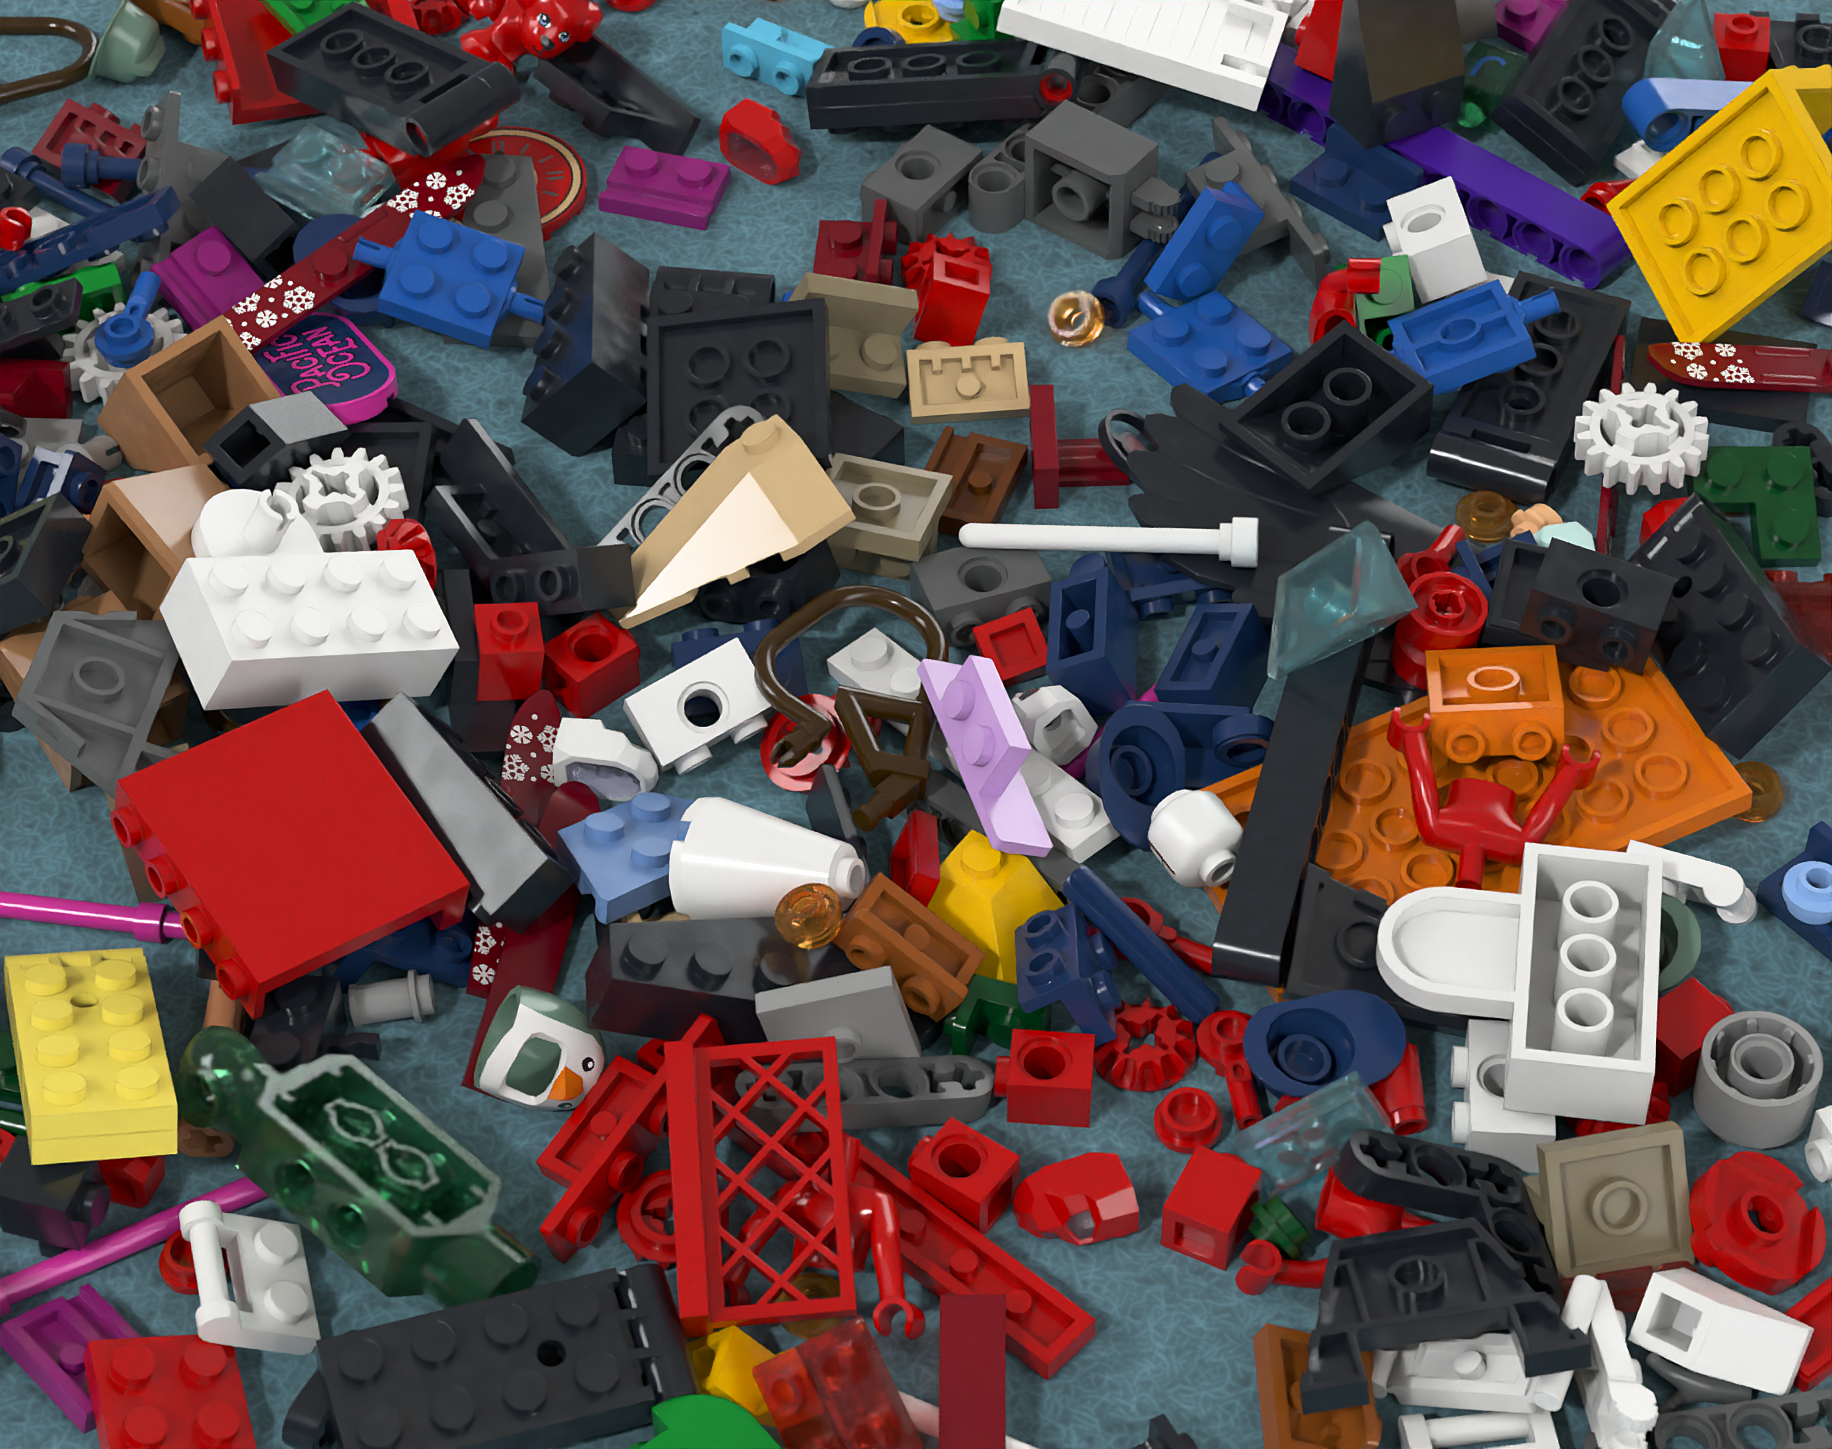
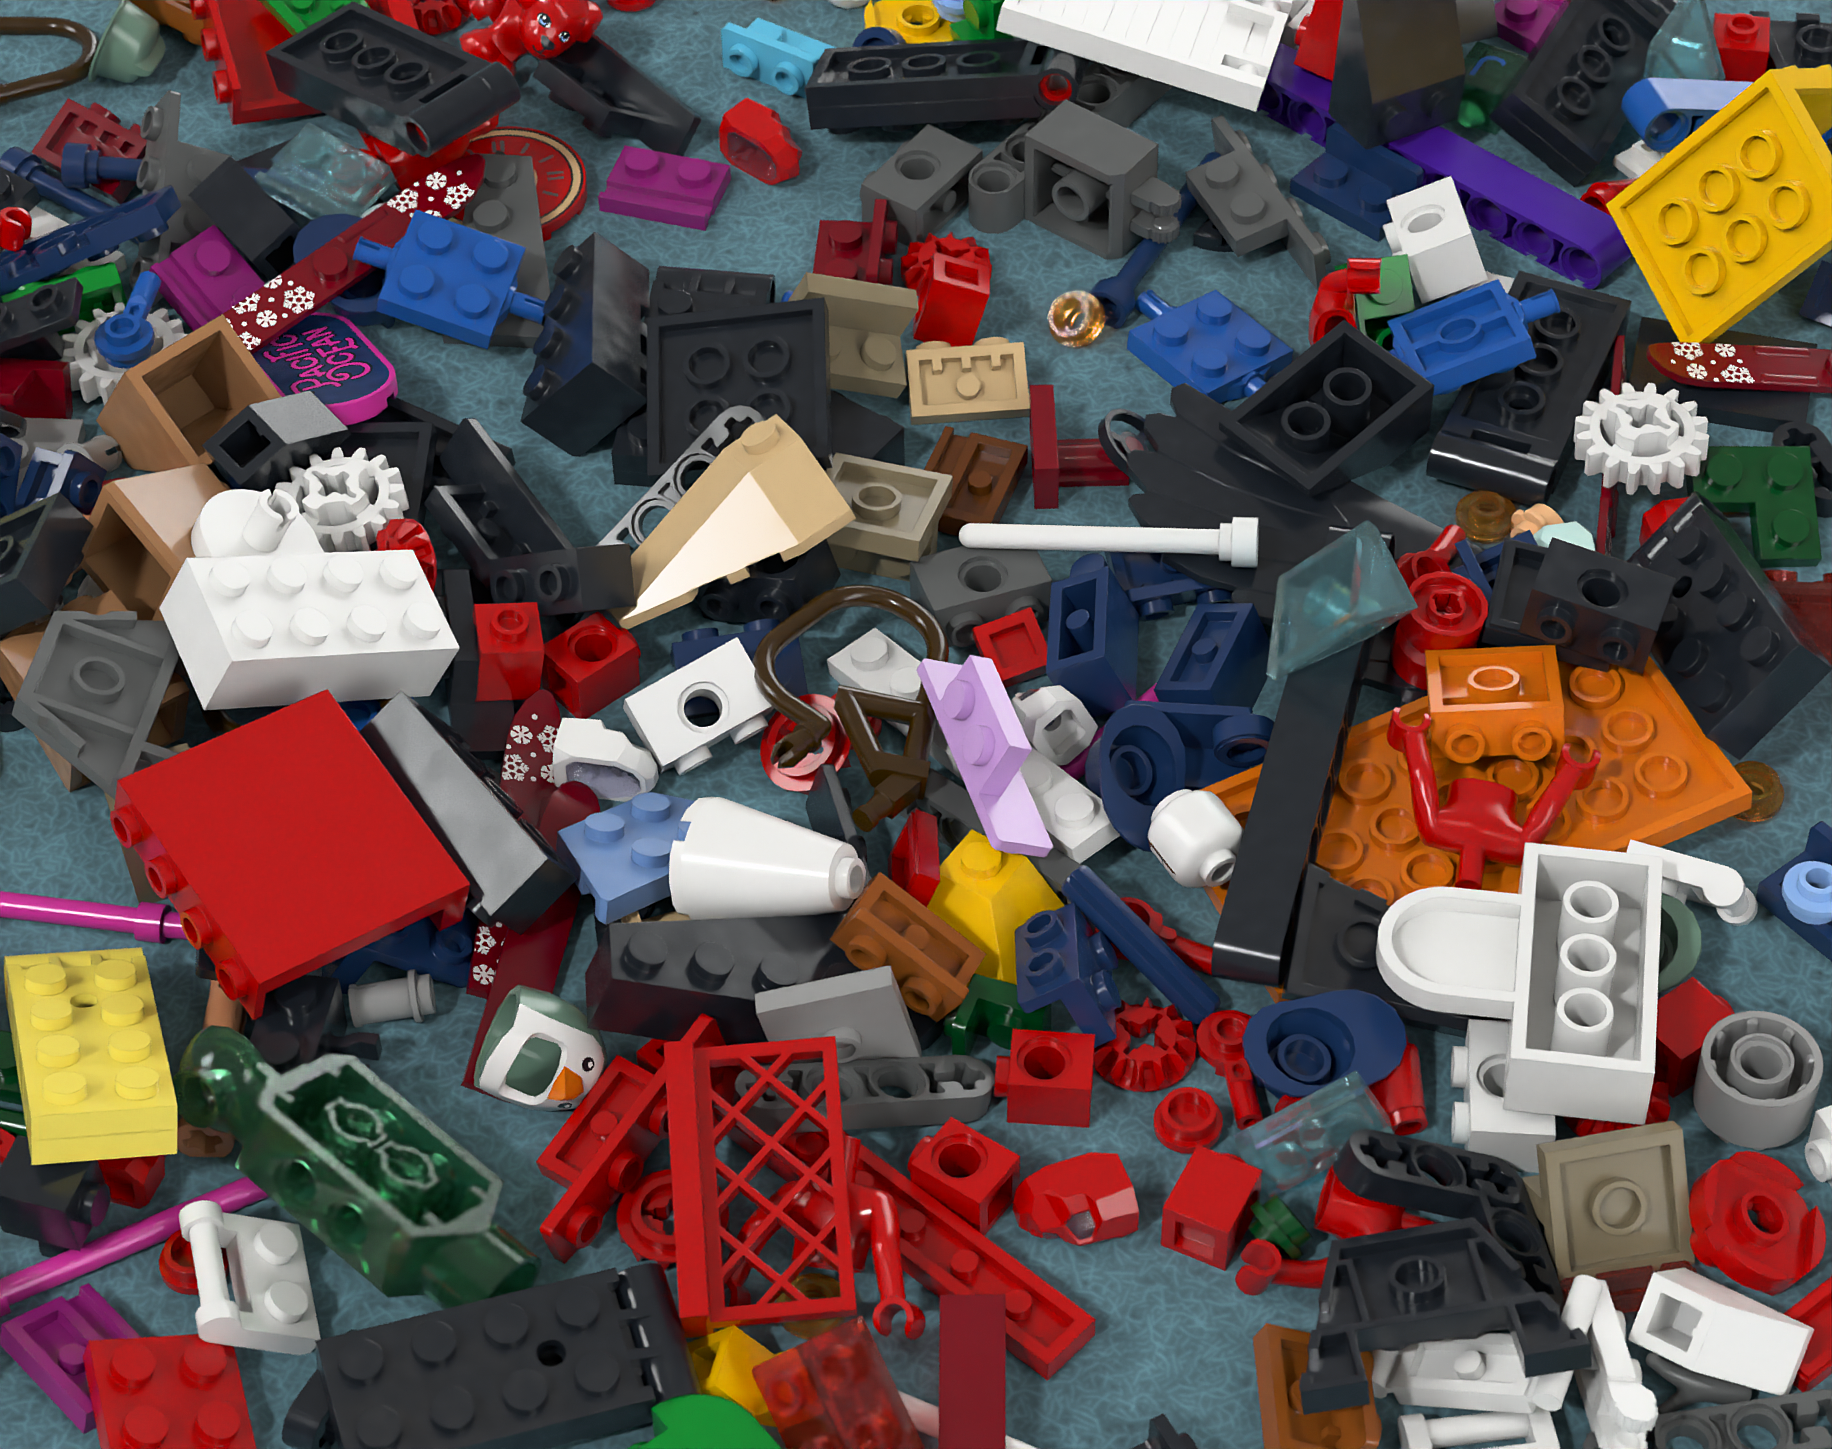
clear orange plate [774,883,843,949] -> none
blue bracket [1144,181,1265,302] -> none

